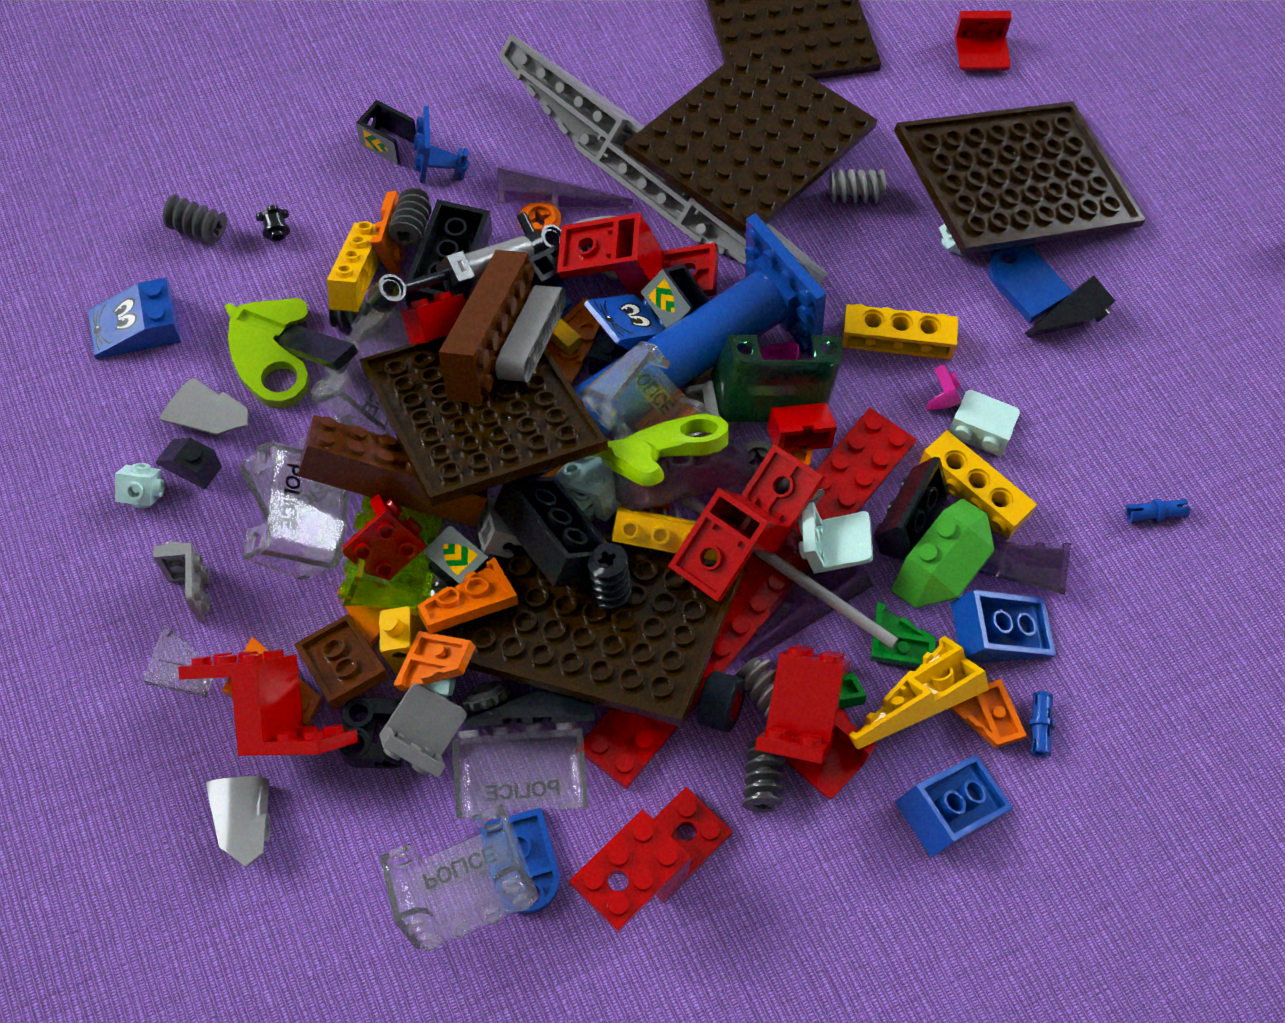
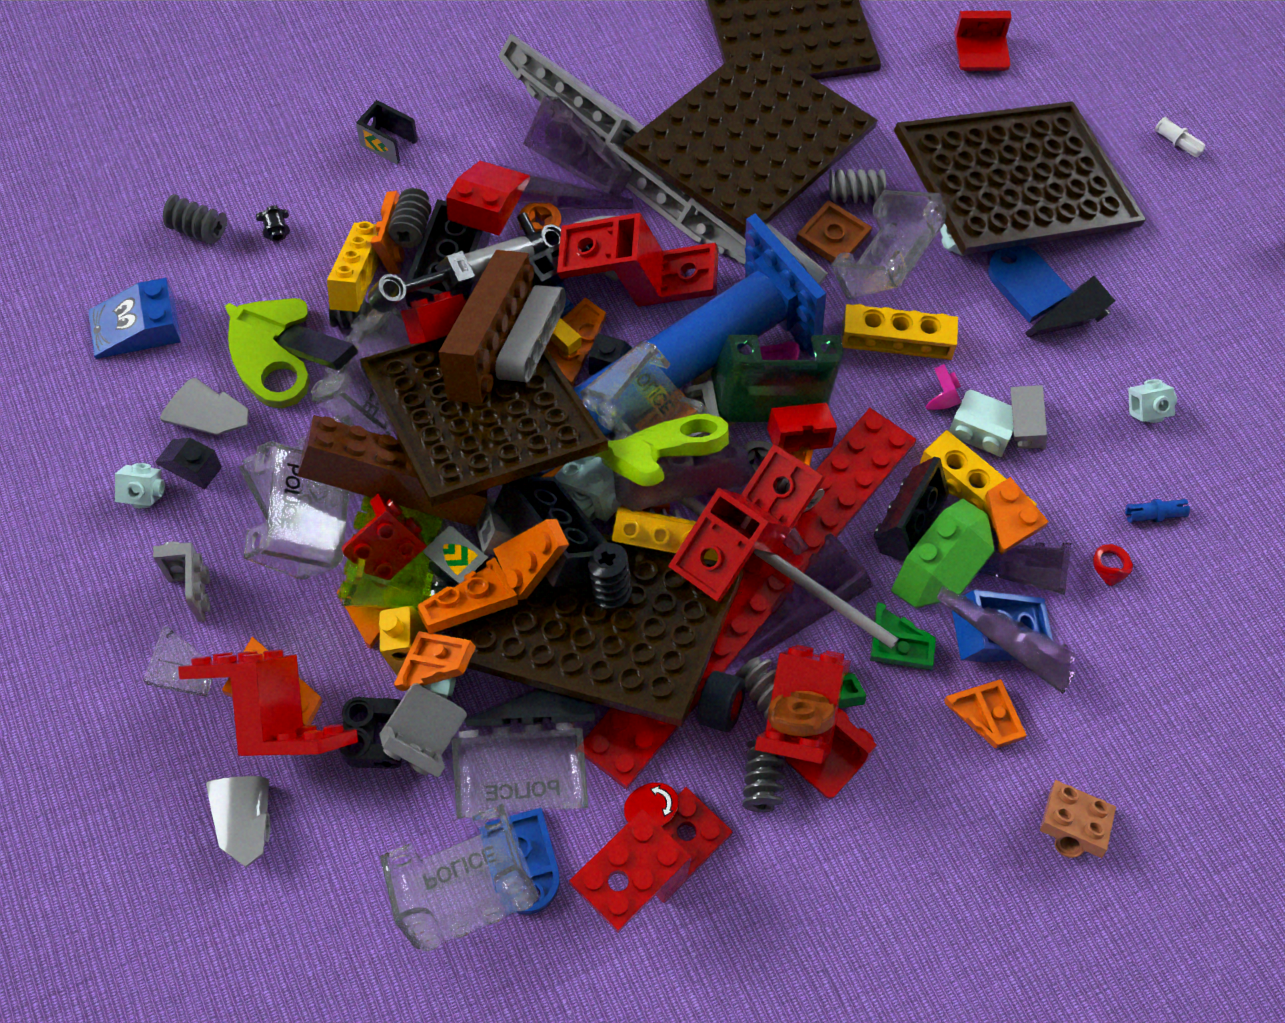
reddish brown plate [294,614,389,710] -> none
blue plate [414,106,469,183] -> none
dark grey gear [461,681,511,712] -> none
blue slope [584,294,666,351] -> none
piece [641,264,710,328] -> none
light aqua bracket [798,502,873,574] -> none
yellow wedge [849,635,989,749] -> none
blue slope [895,754,1013,858] -> none
blue pin [1029,691,1055,758] -> none
none -> red slope [446,160,530,236]
none -> orange wing [493,519,569,600]
none -> clear purple wedge [523,95,633,195]
none -> red sticker [624,783,679,826]
none -> dark orange tile [768,691,835,737]
none -> dark orange plate [796,200,872,268]
none -> clear windscreen [831,190,946,300]
none -> clear purple wedge [937,585,1077,694]
none -> orange wing [985,477,1049,555]
none -> light grey hinge [1010,385,1047,449]
none -> nougat plate [1039,780,1116,858]
none -> red piece [1093,544,1133,586]
none -> light aqua brick [1128,379,1177,423]
none -> white axle [1155,117,1205,157]

